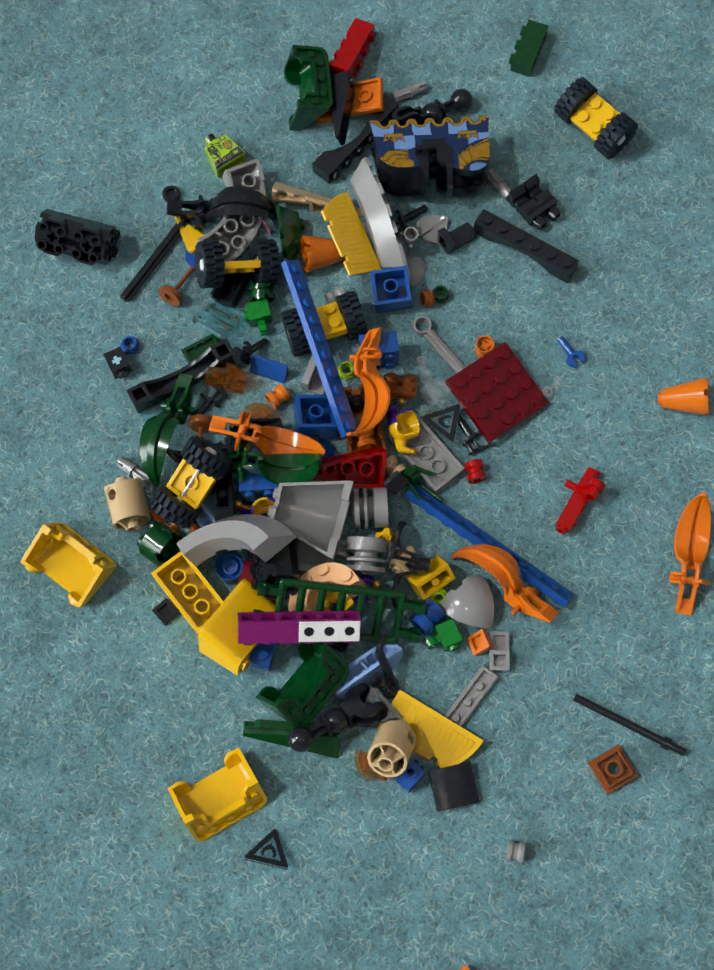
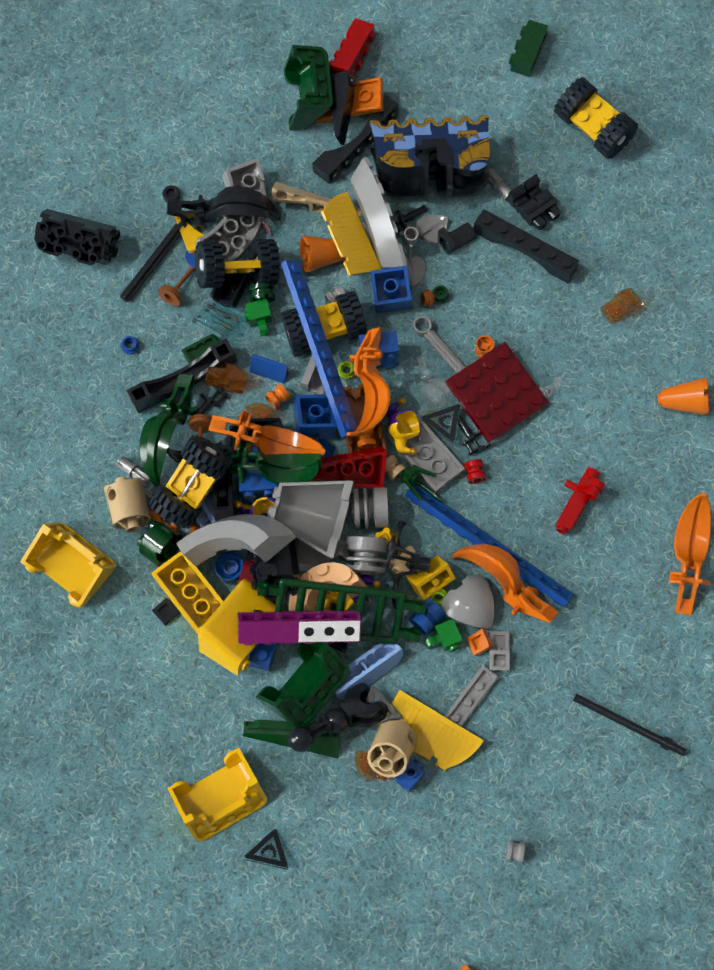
black brick [103,347,132,379] -> none
torso [205,134,246,178] -> none
black piece [233,338,268,369] -> none
dark green wedge [276,206,304,287] -> none
black plate [348,395,365,412] -> none
black piece [370,635,400,699] -> none
dark orange piece [384,372,418,399] -> none
black slope [384,470,409,495] -> none
light grey axle [392,81,427,102] -> none
black piece [393,89,473,125] -> none
black slope [428,762,480,812] -> none
blue bar [557,336,585,368] -> none
dark orange piece [587,744,638,795] -> none
none -> clear orange brick [600,288,643,324]

